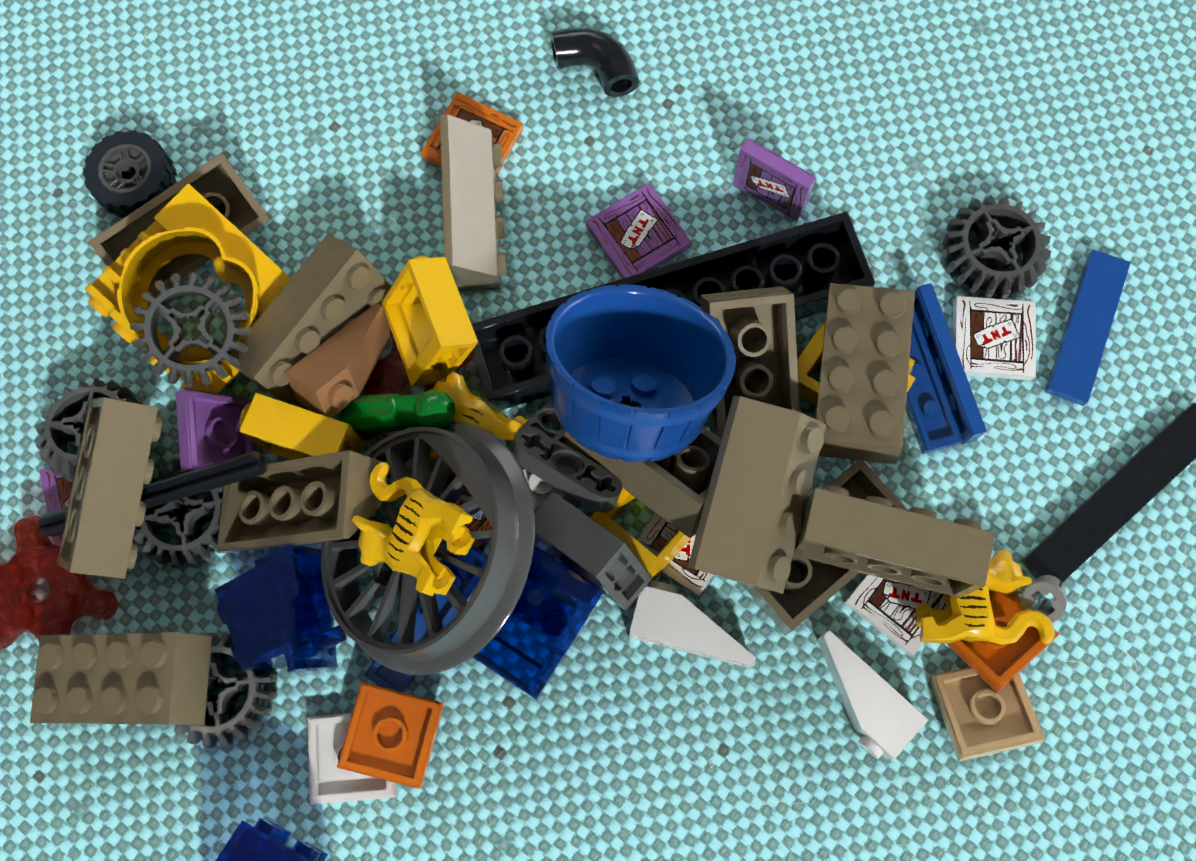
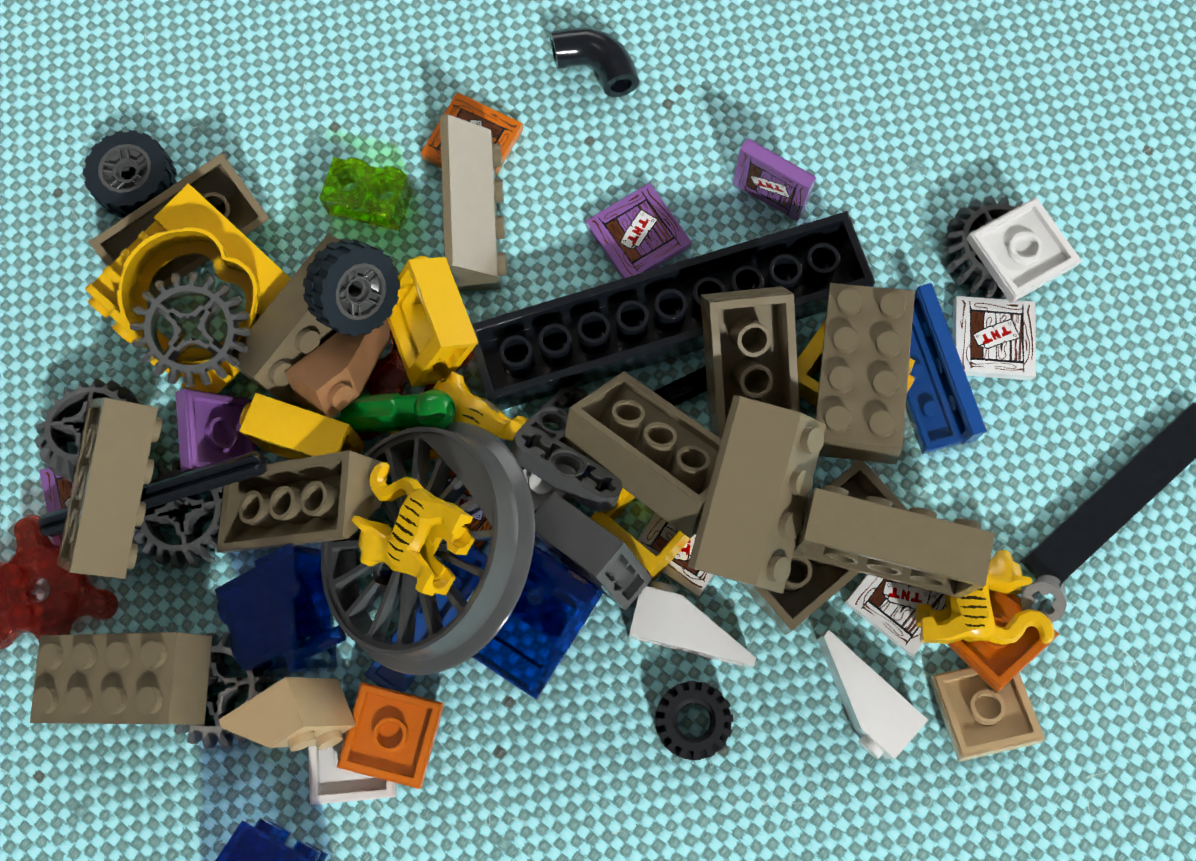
blue piece [545,285,736,462] -> none
blue tile [1045,249,1131,406] -> none
none -> tan slope [219,677,356,751]
none -> black wheel [303,239,400,336]
none -> clear neon green brick [319,157,413,232]
none -> black tyre [655,681,733,760]
none -> white tile [966,197,1082,303]

